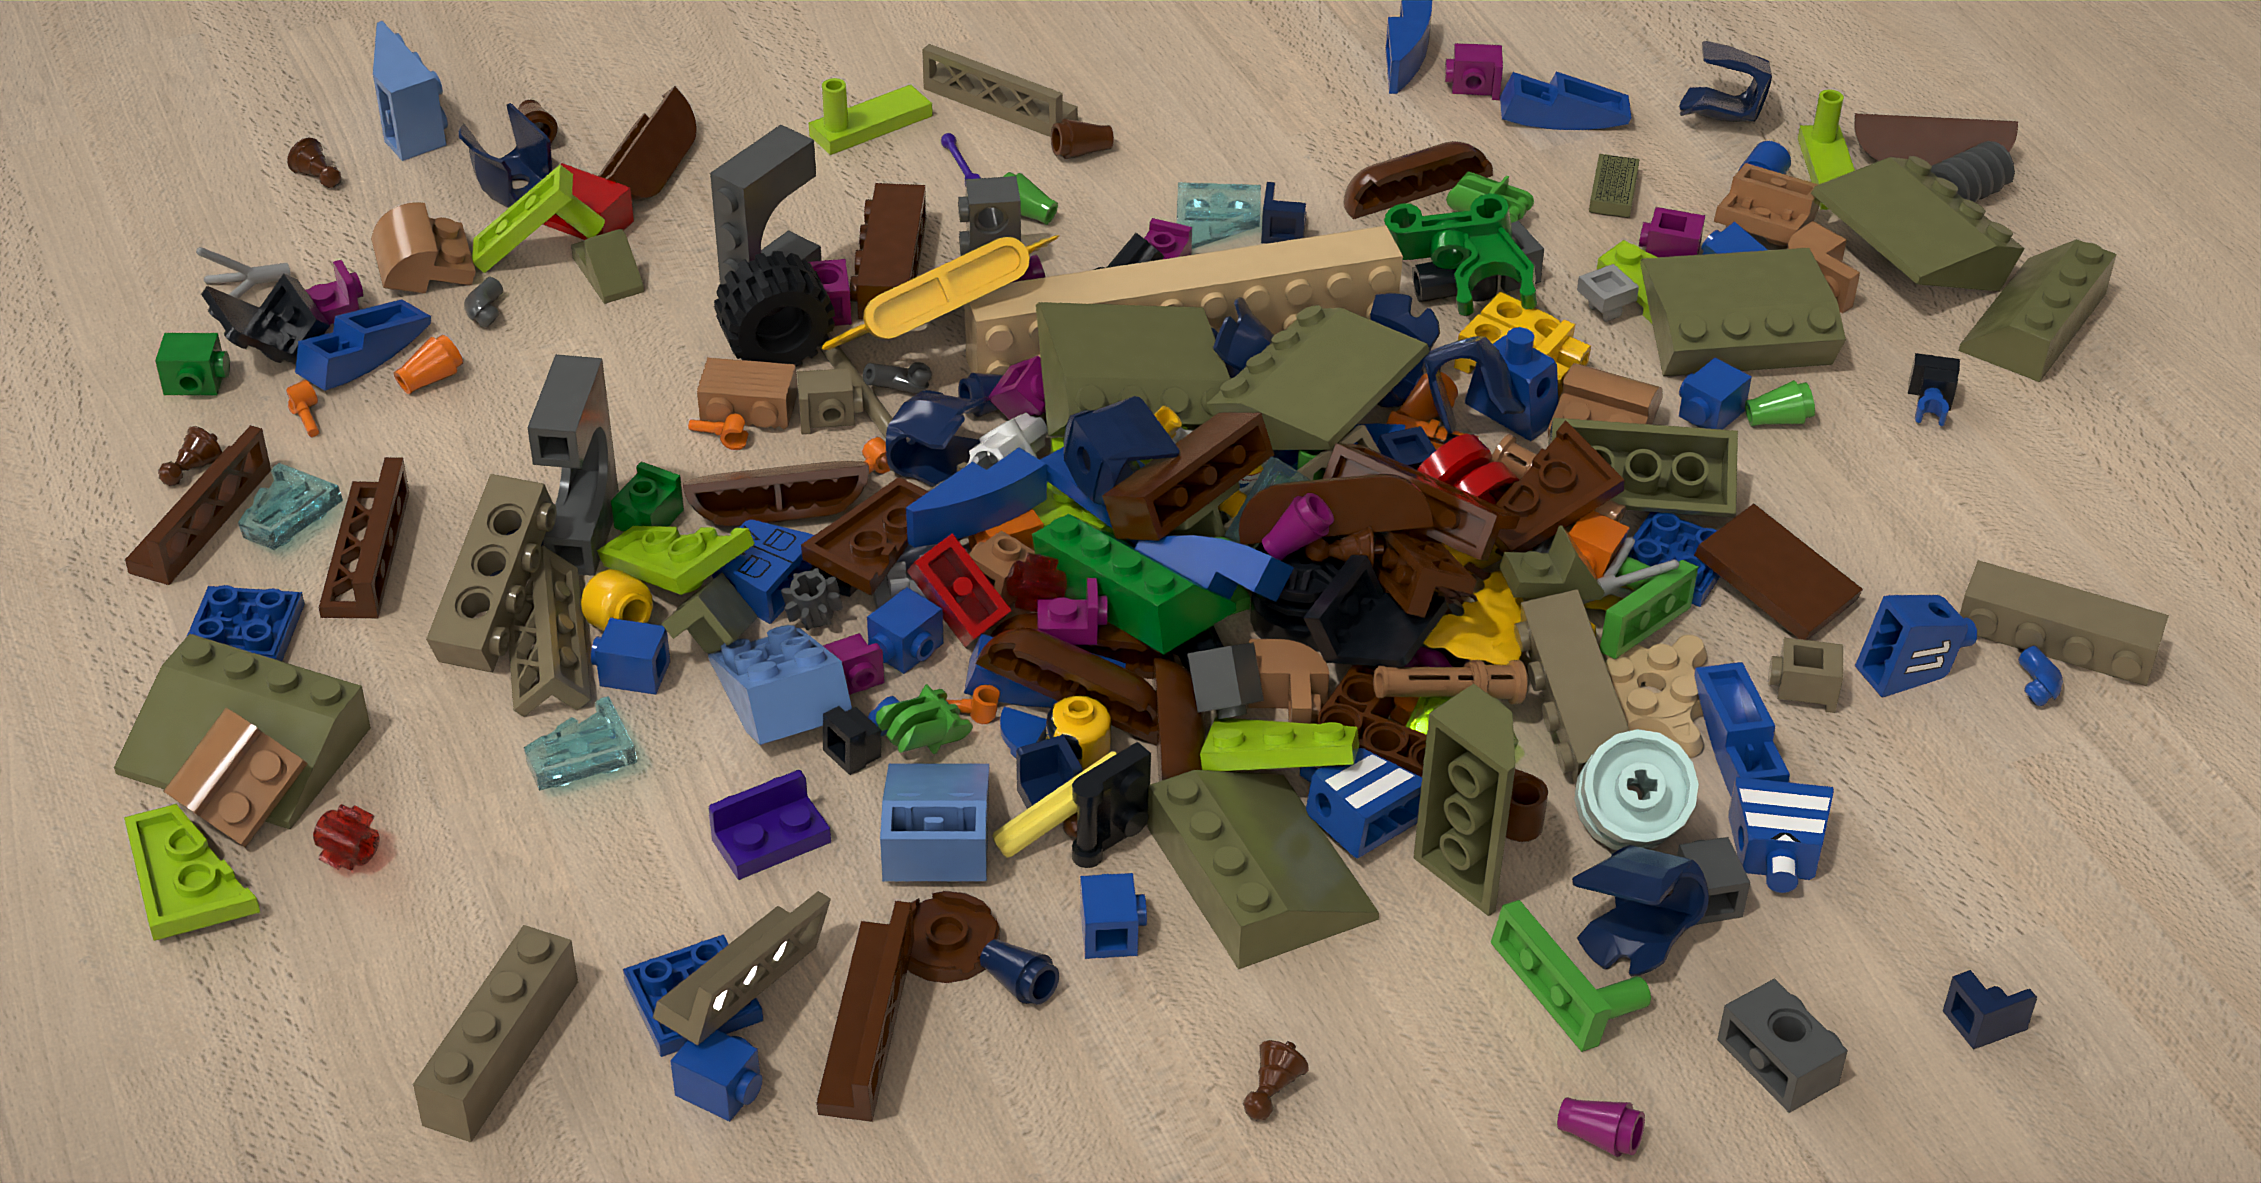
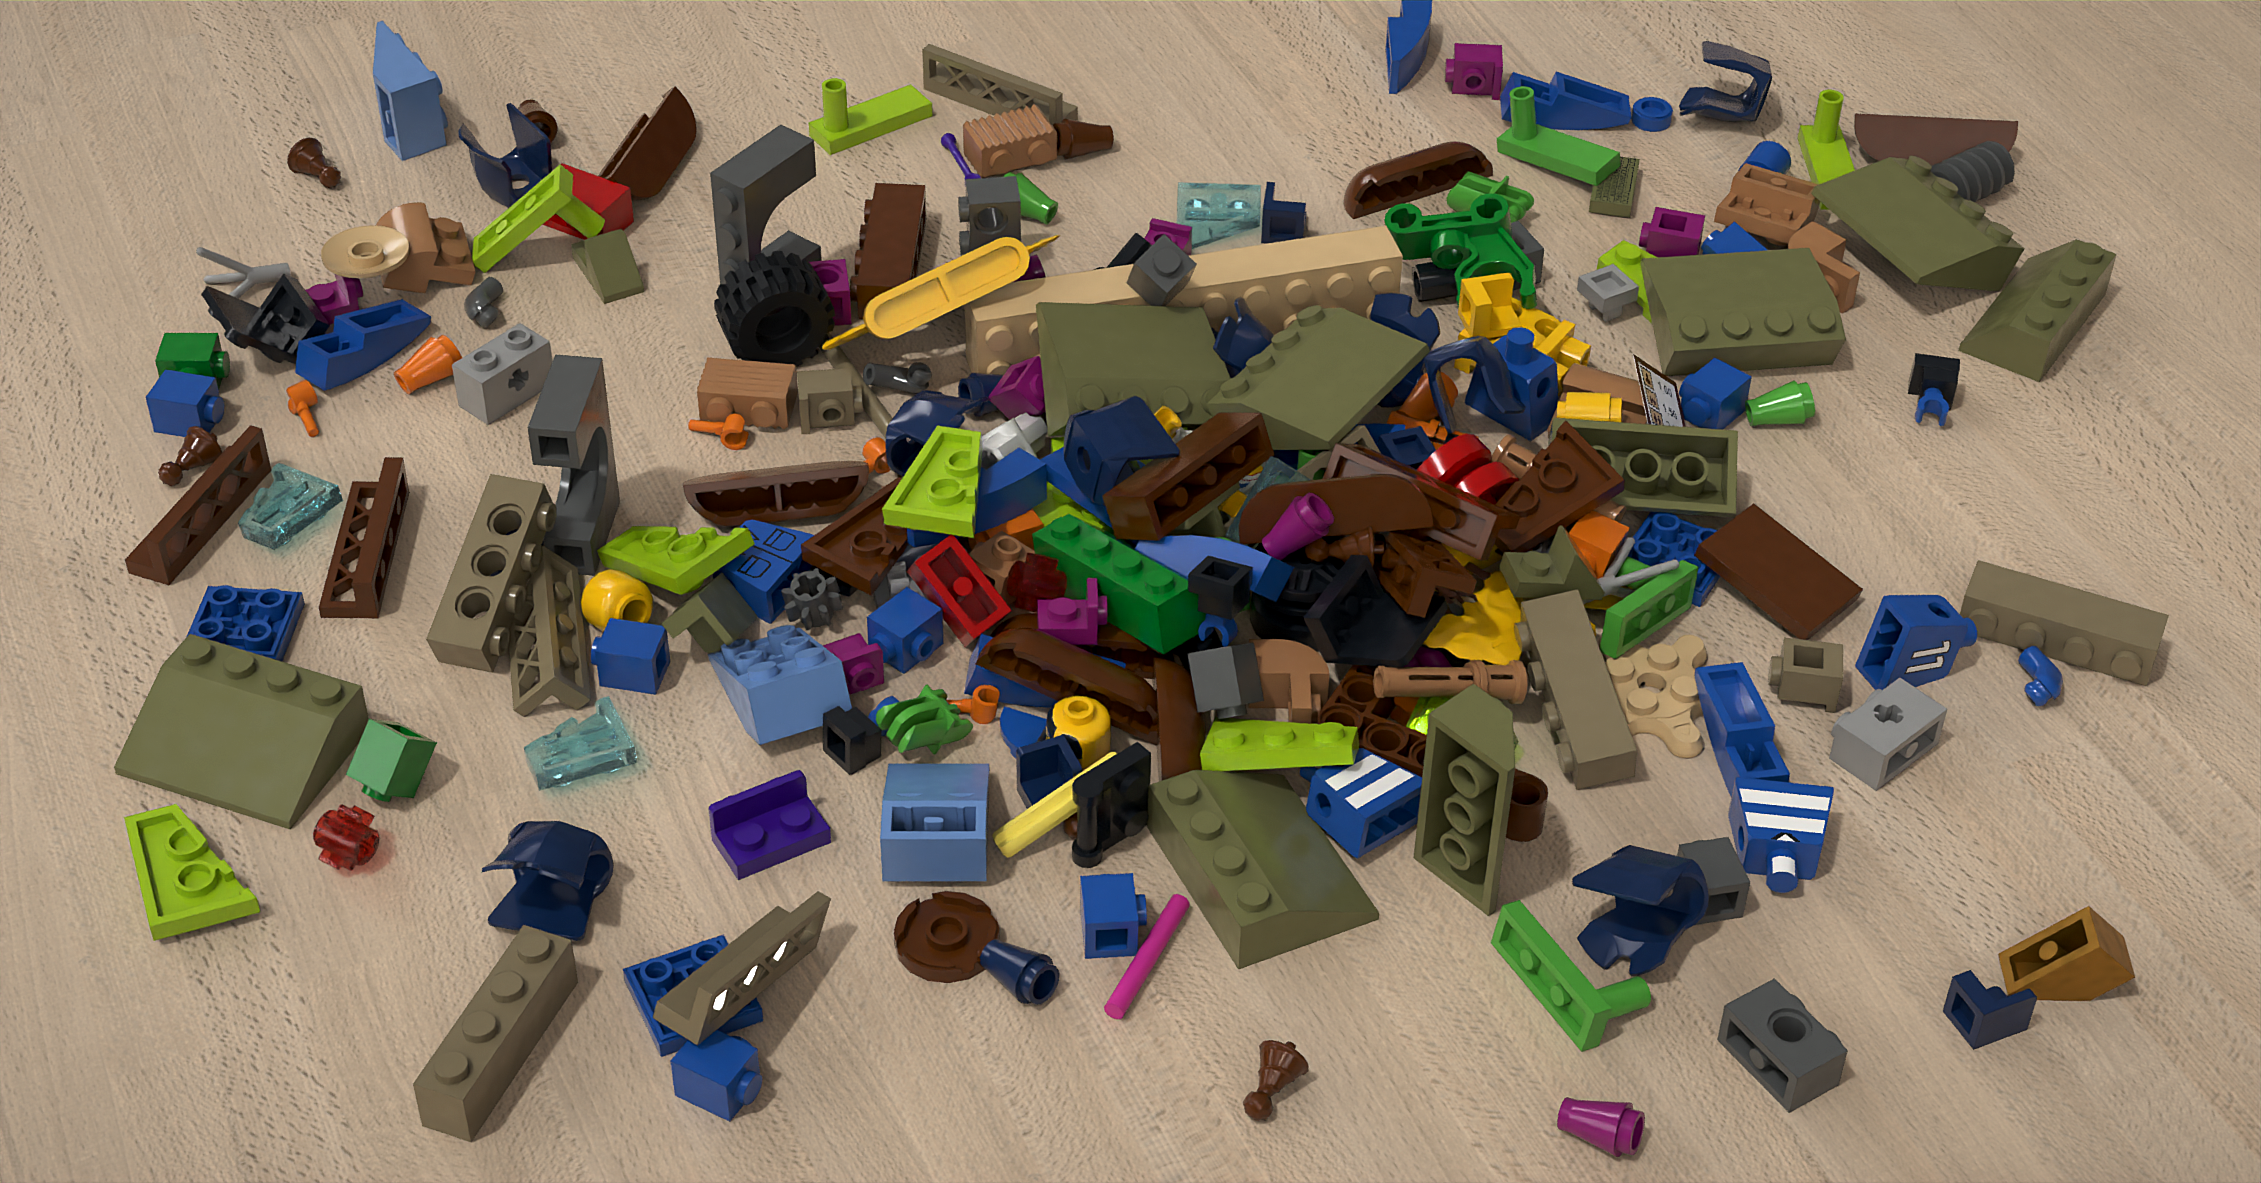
medium nougat brick [163,708,308,848] -> none
green brick [611,461,684,532] -> none
reddish brown fence [816,901,915,1122] -> none
light aqua wheel [1574,729,1699,850] -> none
none -> blue brick [145,370,225,437]
none -> tan dish [321,225,410,278]
none -> green brick [346,719,437,802]
none -> light grey brick [452,323,553,425]
none -> dark blue piece [481,821,614,941]
none -> lime wing [882,426,983,538]
none -> medium nougat brick [963,104,1057,178]
none -> dark pink bar [1104,894,1190,1019]
none -> dark grey brick [1126,234,1197,306]
none -> black piece [1188,555,1253,647]
none -> yellow panel [1458,273,1522,338]
none -> bright green piece [1497,86,1621,186]
none -> yellow brick [1557,392,1622,422]
none -> blue tile [1631,97,1673,132]
none -> sticker [1633,354,1686,427]
none -> light grey brick [1829,678,1947,791]
none -> pearl gold slope [1998,906,2135,1001]

